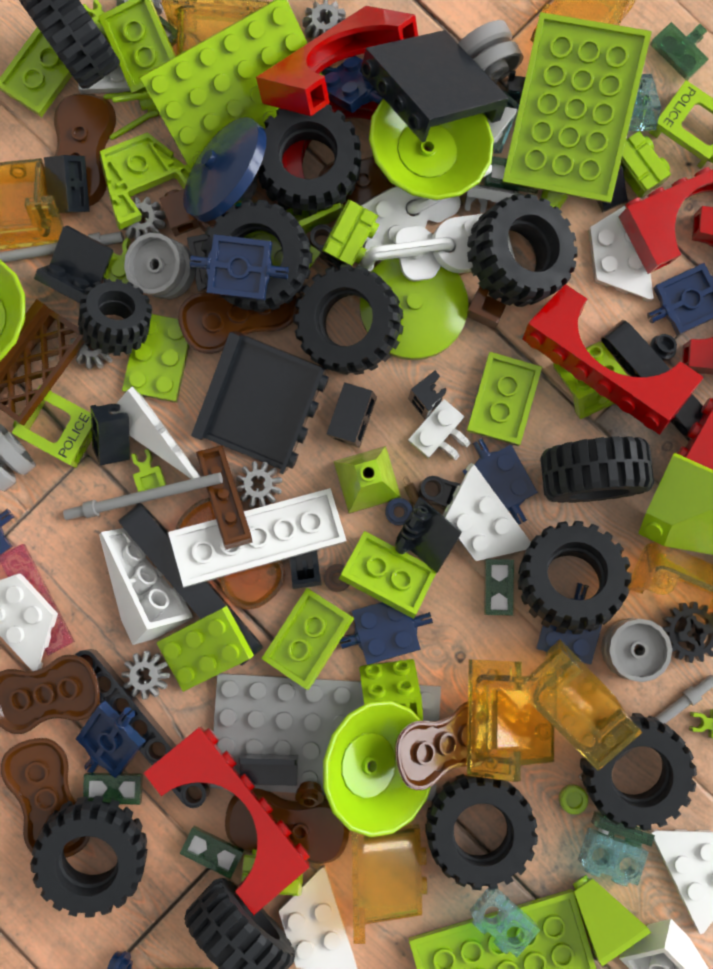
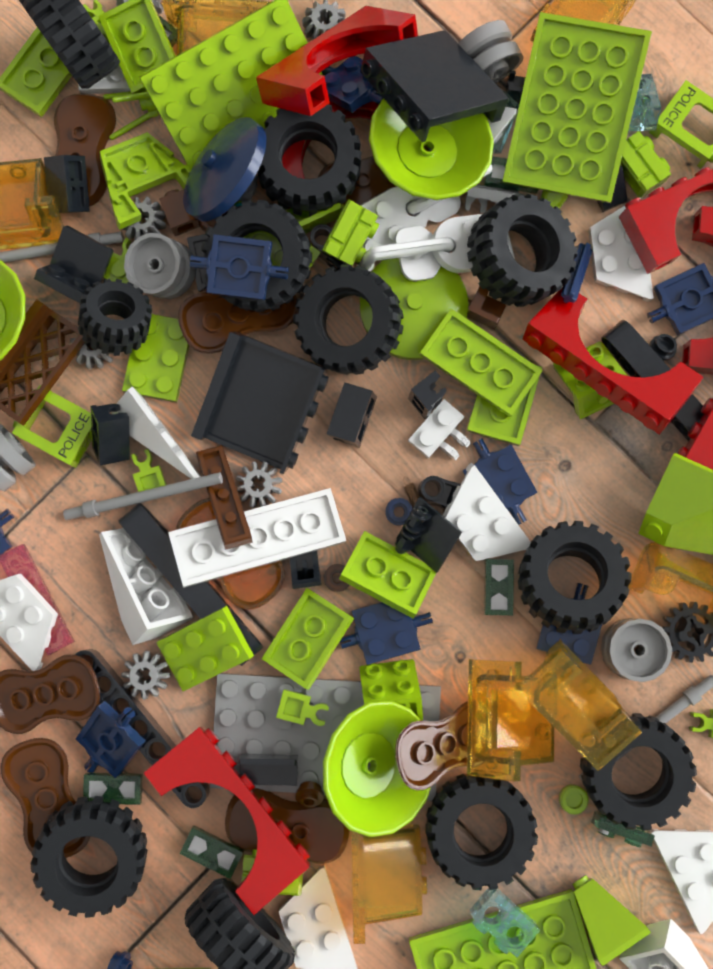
lime slope [333,446,401,514] -> none
black tyre [540,436,654,503] -> none
clear light blue brick [578,827,649,887] -> none
clear green plate [650,22,709,81] -> none
none -> lime plate [276,689,329,726]
none -> lime plate [419,308,543,417]
none -> dark blue axle [561,242,592,303]

